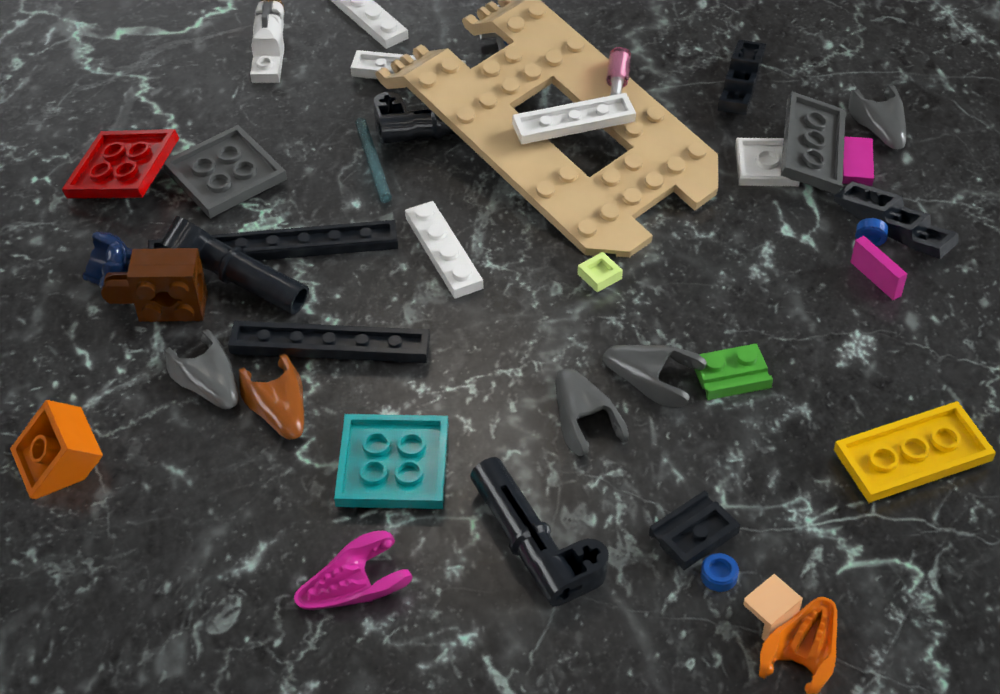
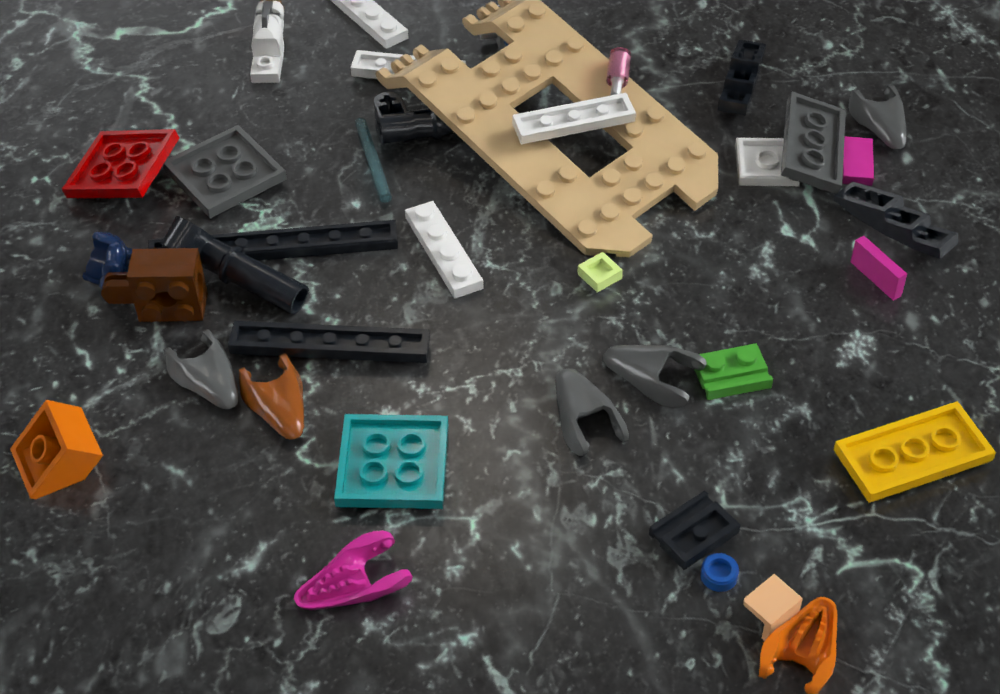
black piece [470,457,609,606] -> none
blue tile [855,218,888,246] -> none

